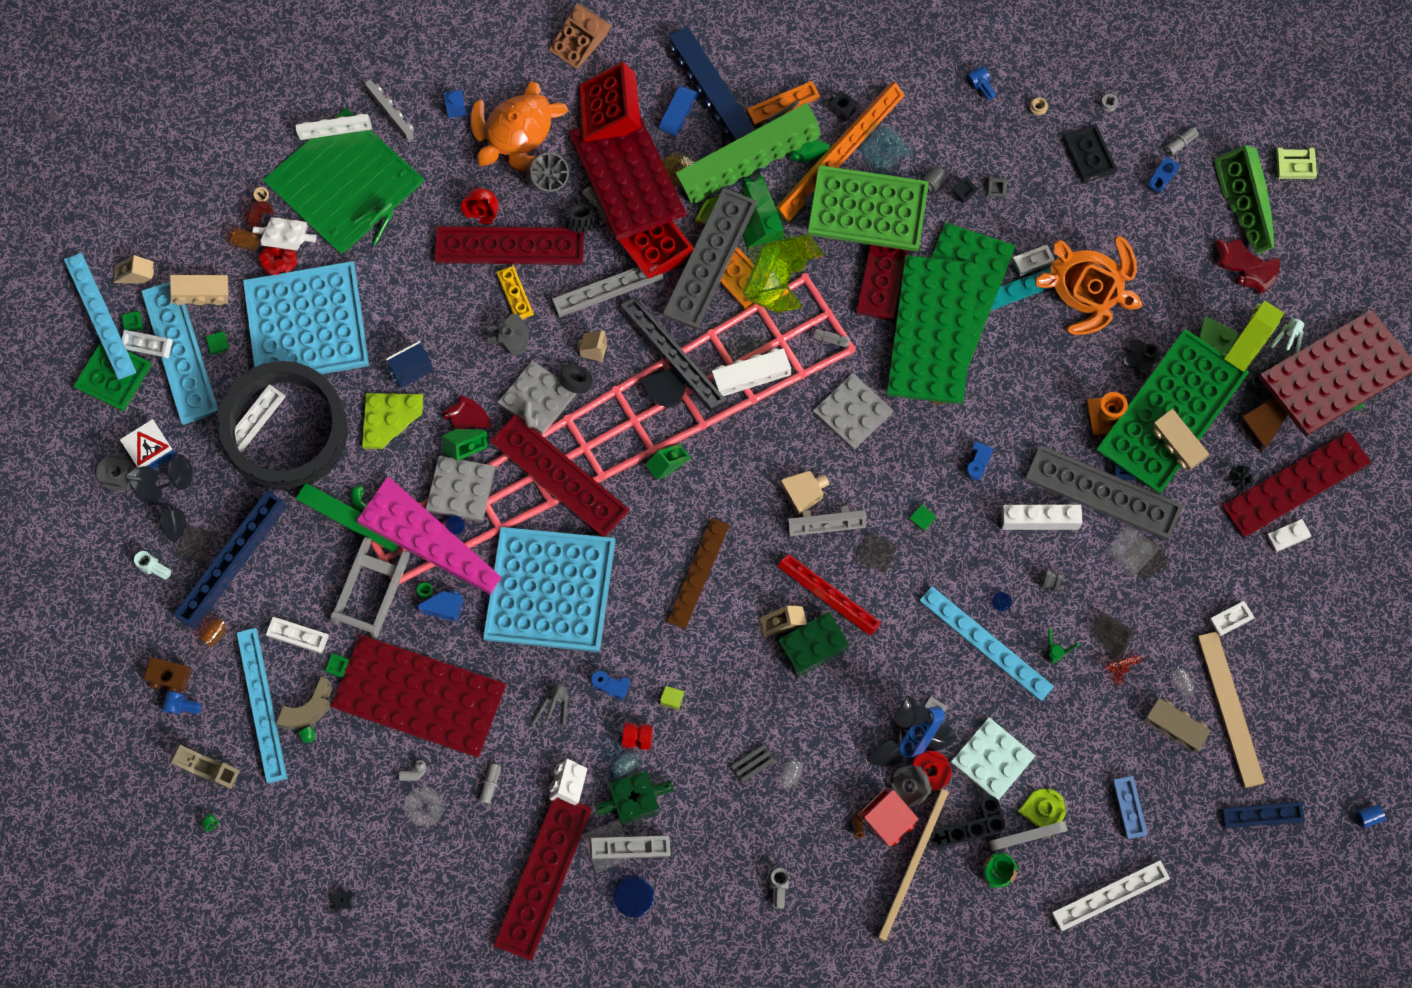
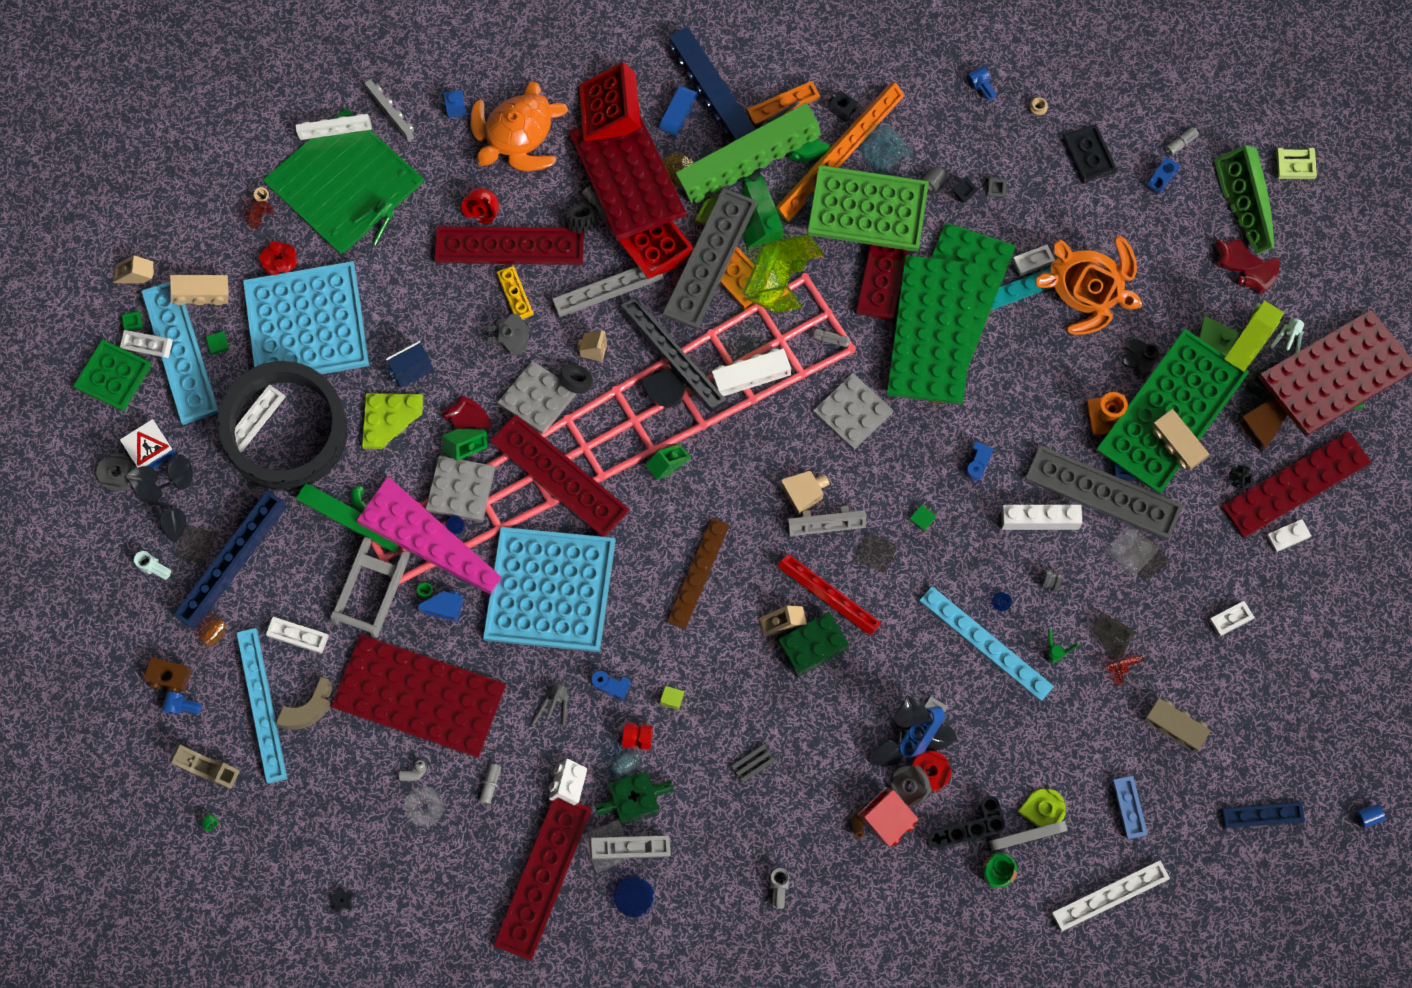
medium azure plate [64,253,136,380] -> none
clear orange brick [230,228,260,250] -> none
white plate [253,217,316,250] -> none
green hinge [298,726,316,743] -> none
green tile [324,653,350,678] -> none
light grey arm [523,401,538,428] -> none
dark grey wheel [526,153,569,193] -> none
nougat slope [549,4,612,69] -> none
clear brick [778,758,804,789] -> none
tan tile [878,789,949,943] -> none
light aqua plate [951,718,1035,800] -> none
light grey bush [1101,94,1118,112] -> none
clear brick [1170,668,1196,699] -> none
tan tile [1197,632,1265,789] -> none

